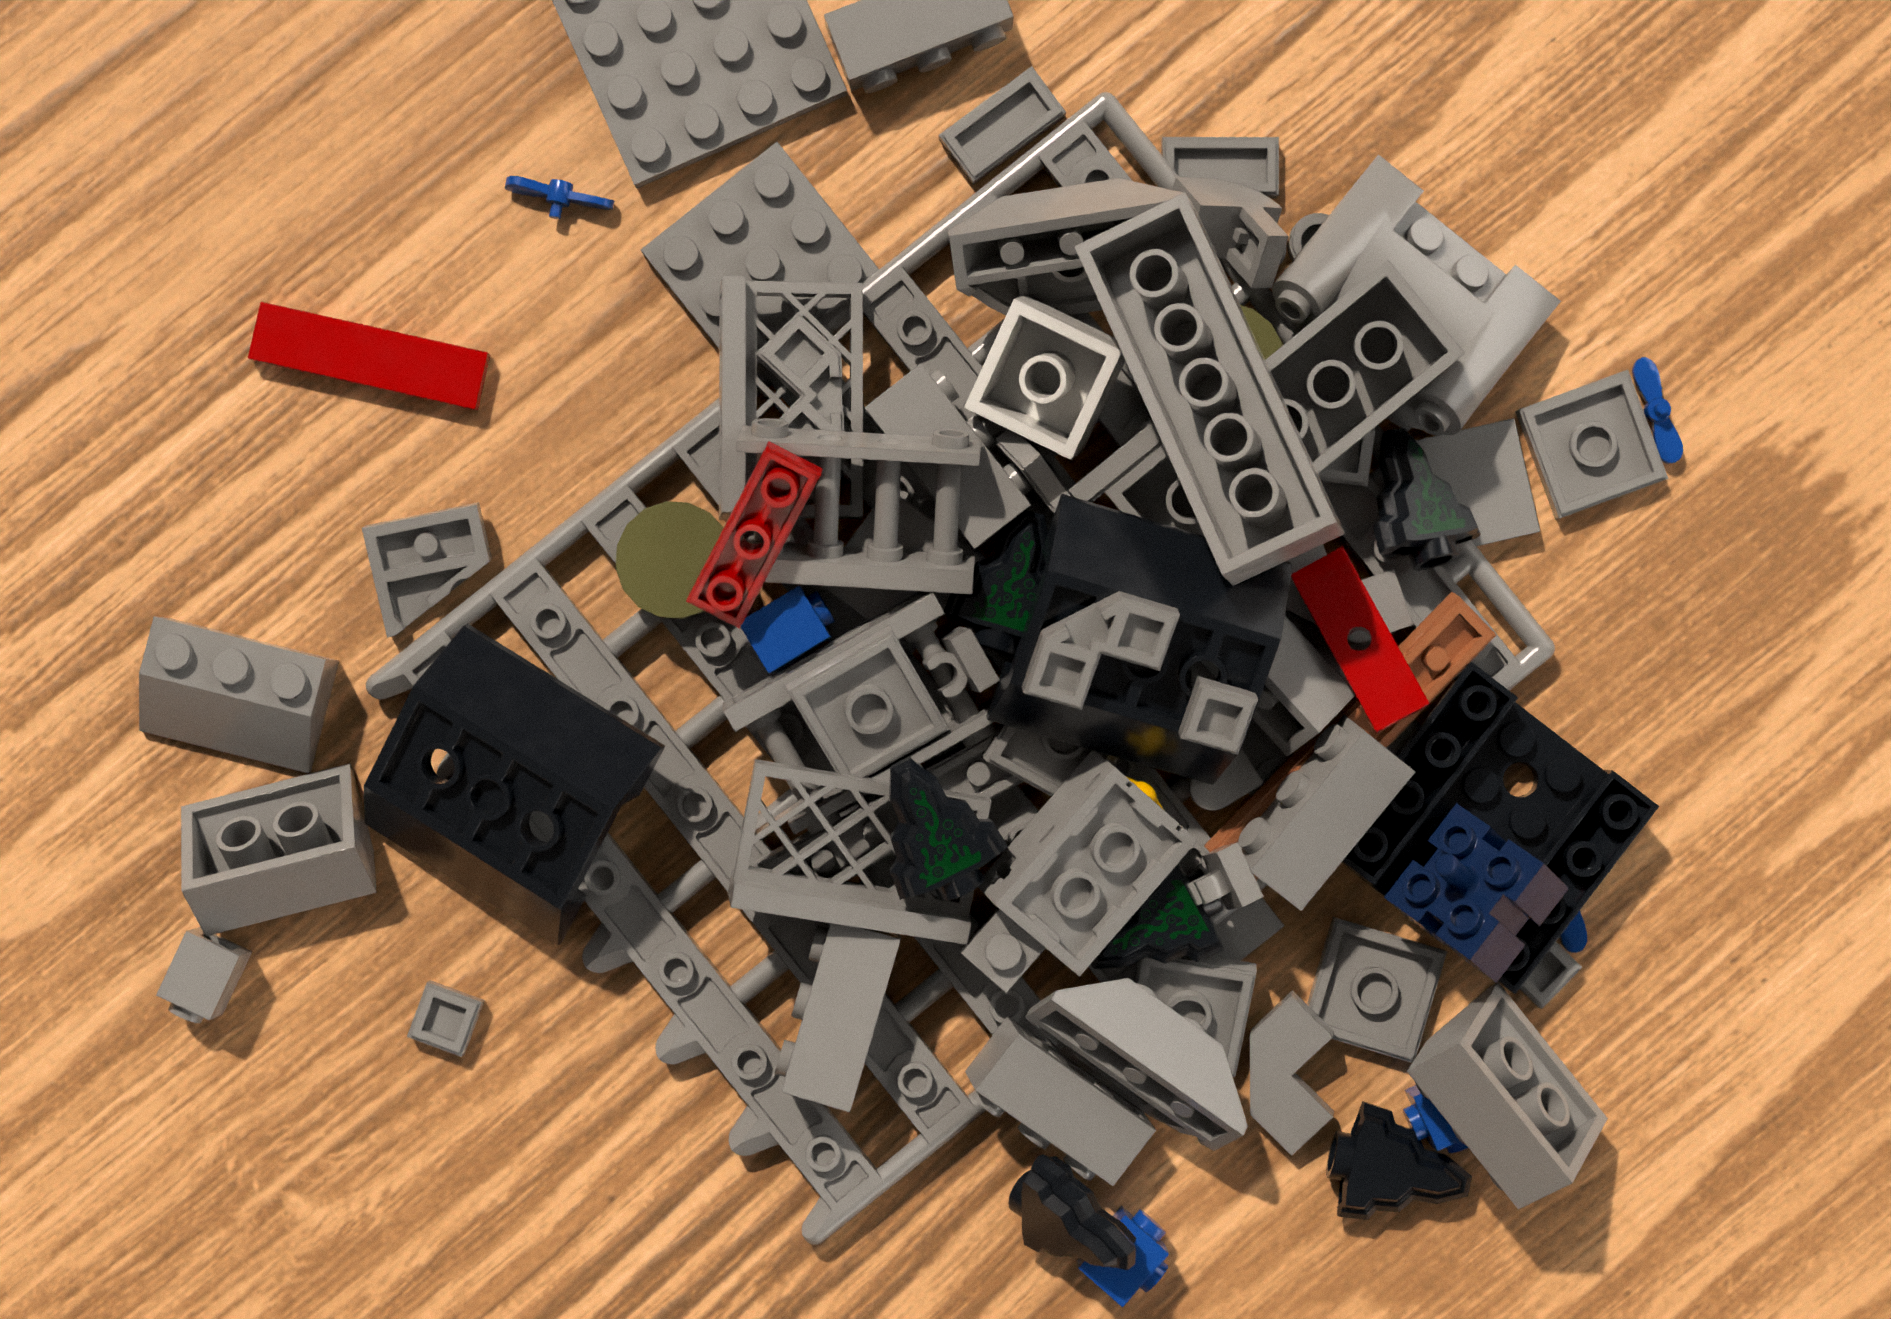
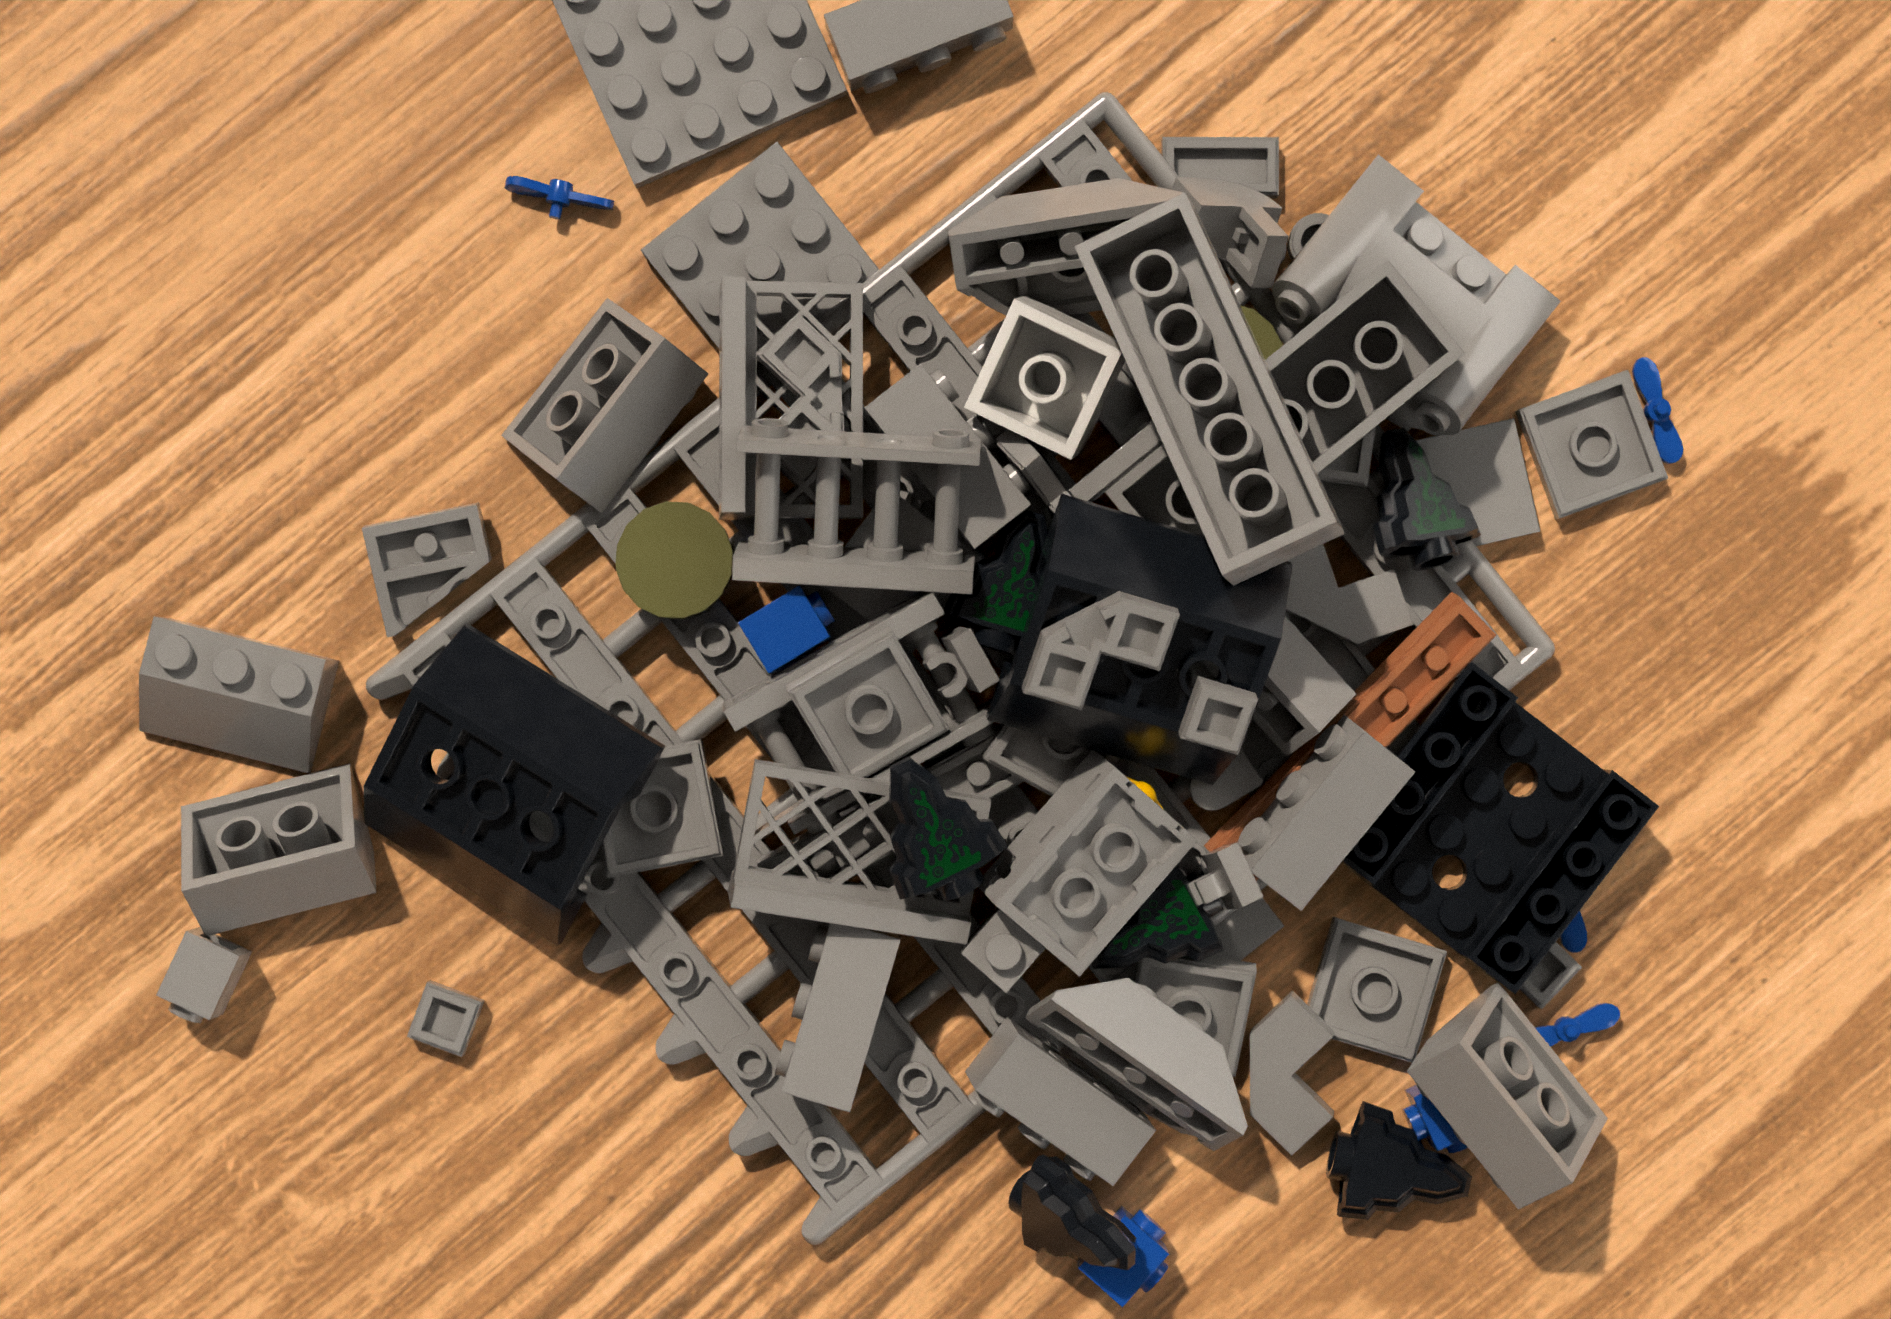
red tile [248,302,491,411] -> none
red tile [686,441,823,629] -> none
light grey tile [939,66,1066,185] -> none
red tile [1291,546,1430,734] -> none
dark blue brick [1384,803,1569,983] -> none
none -> light grey slope [501,298,708,513]
none -> light grey tile [601,739,725,878]
none -> blue piece [1535,1003,1620,1047]

